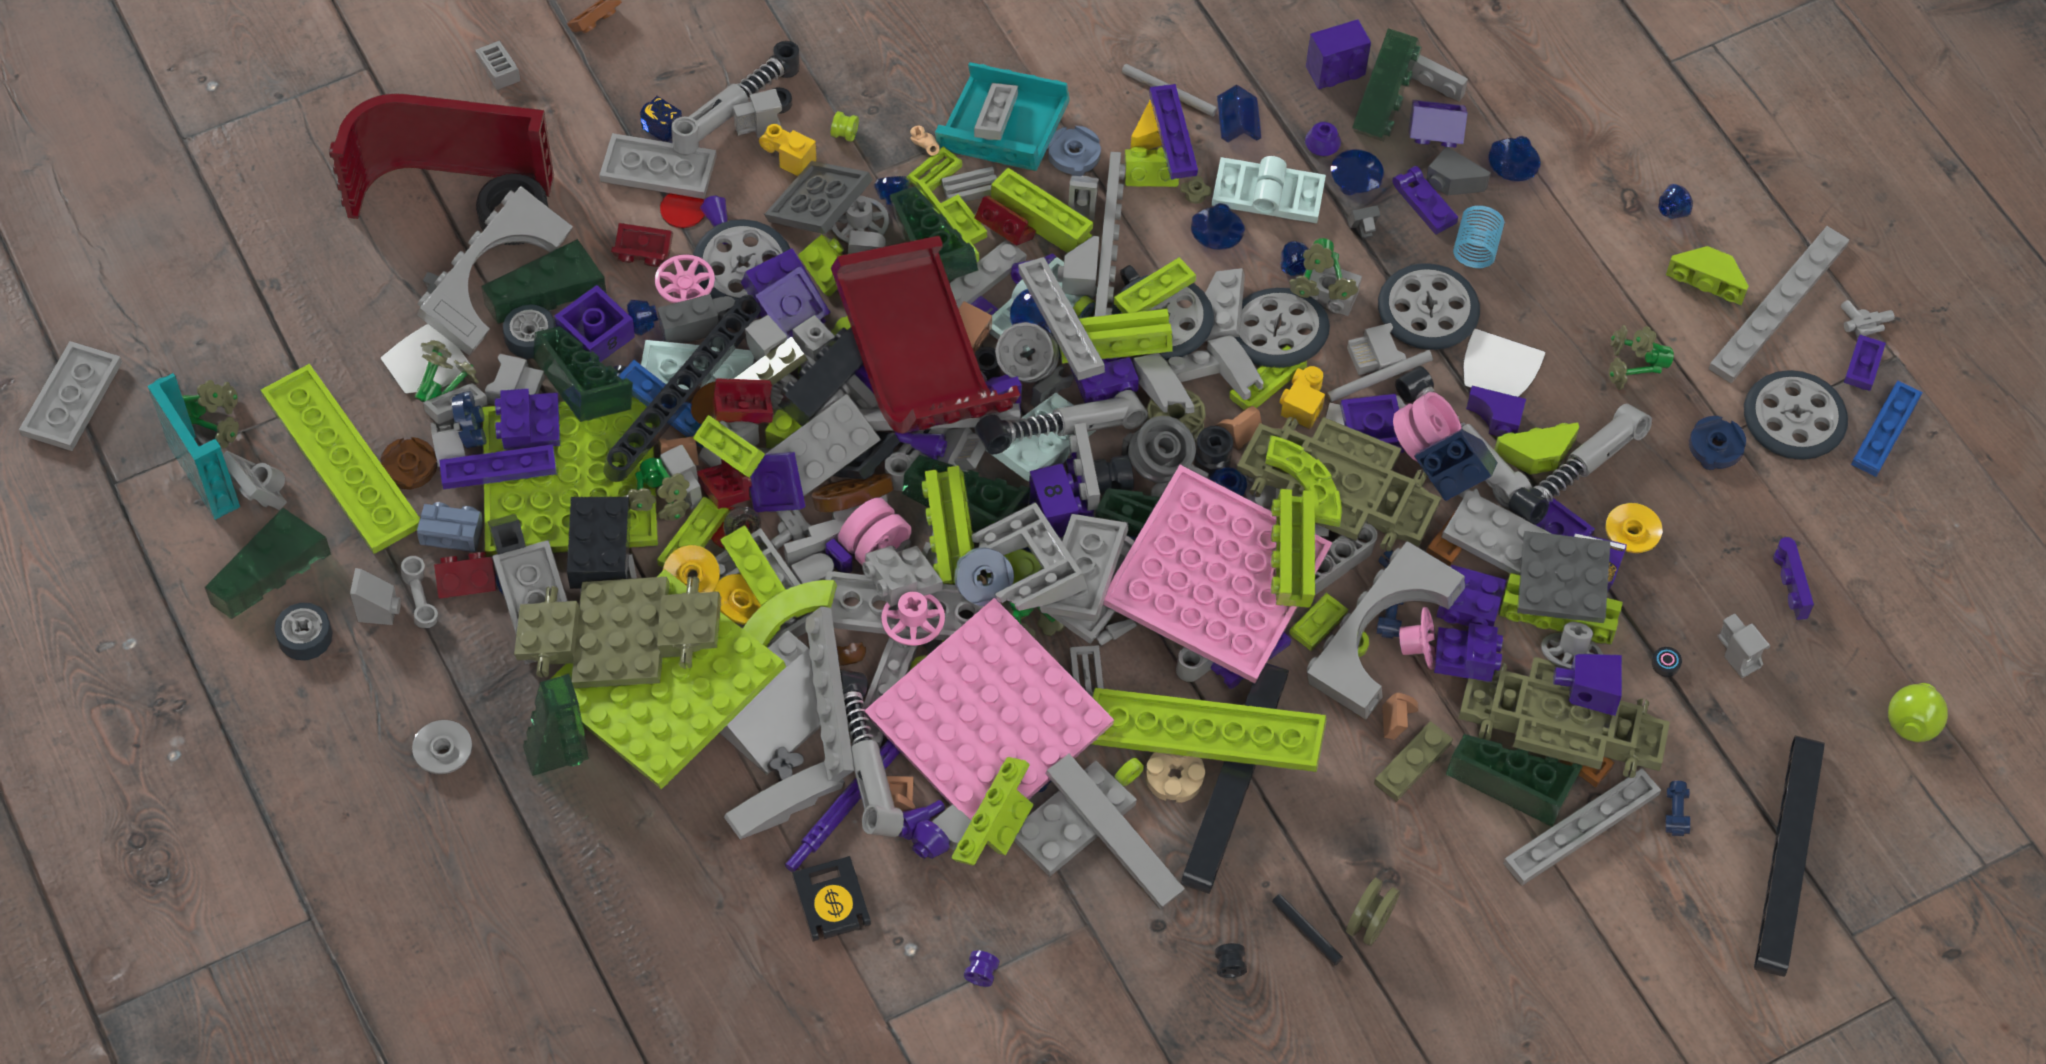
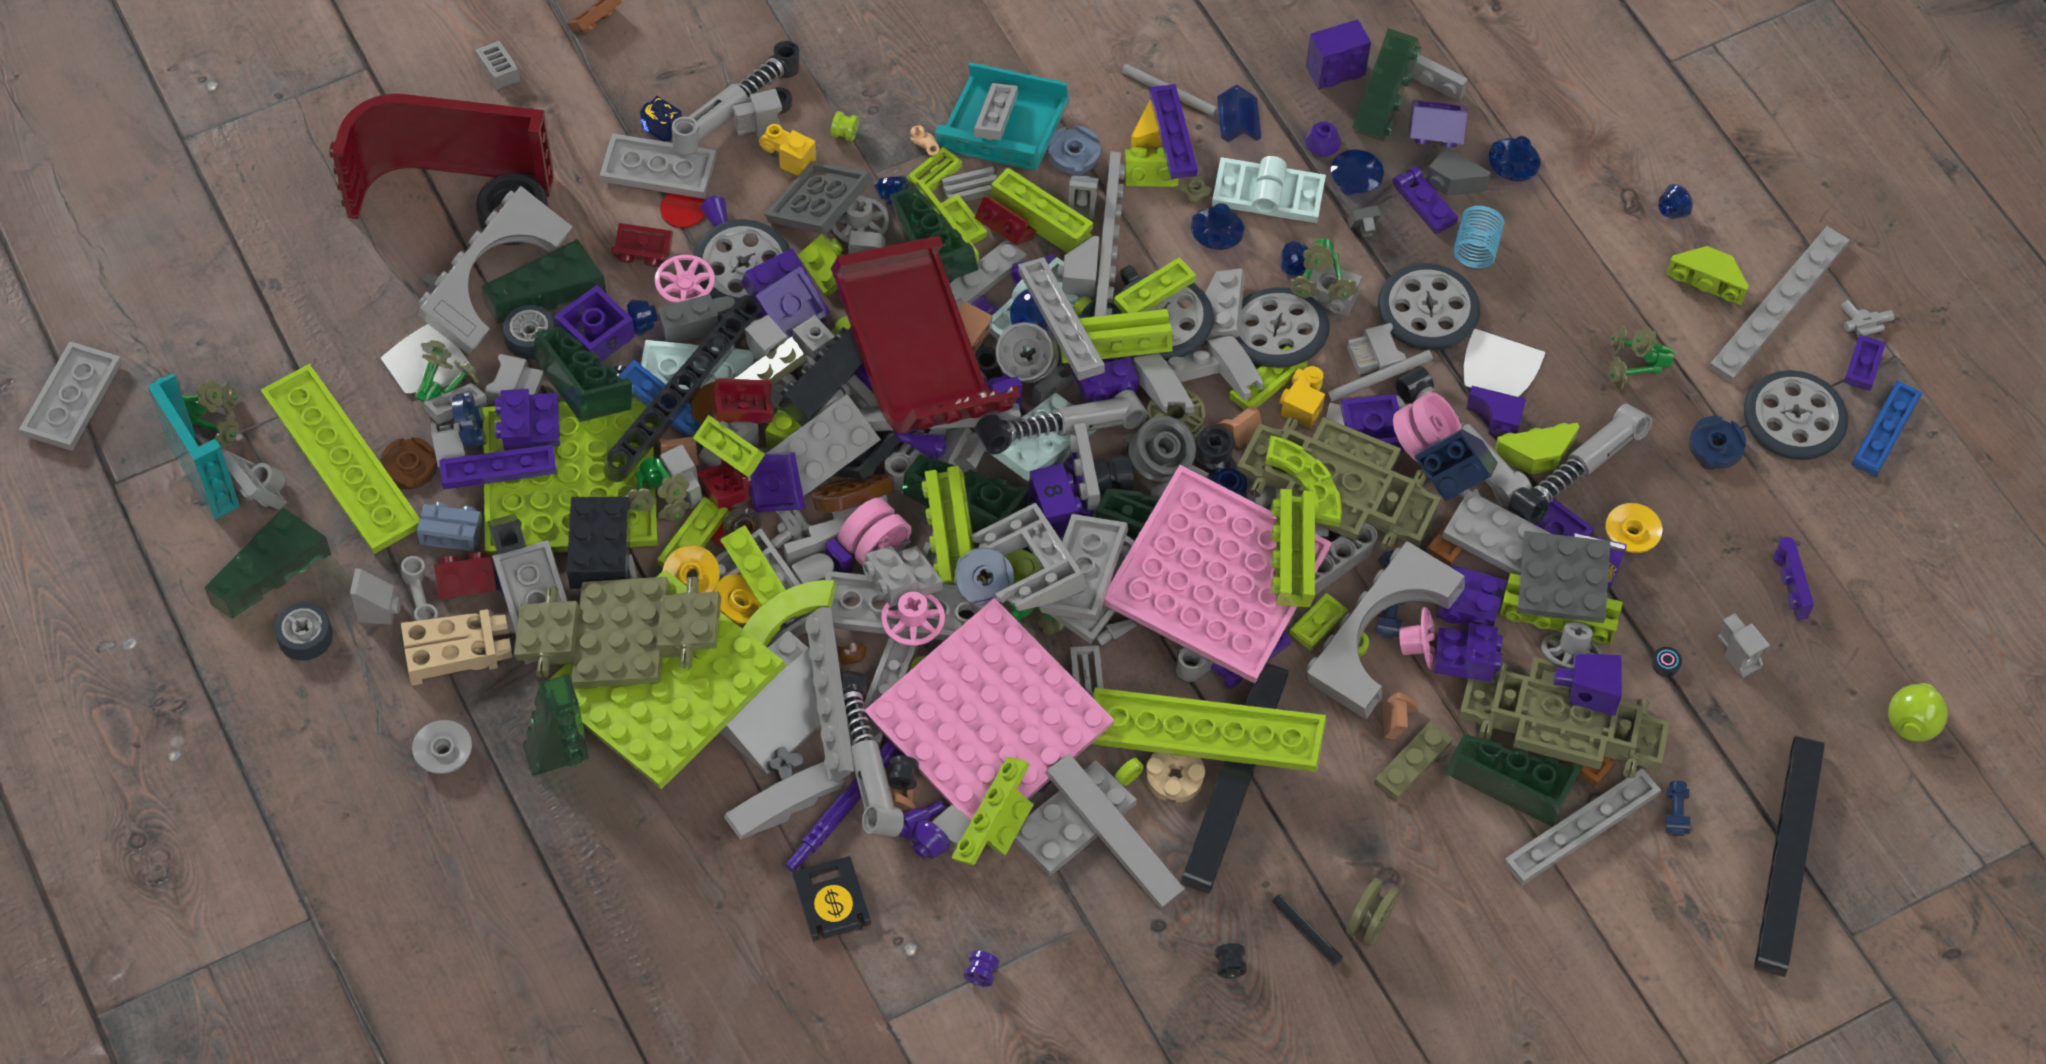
none -> tan hips [401,609,513,686]
none -> black wheel [888,755,919,790]

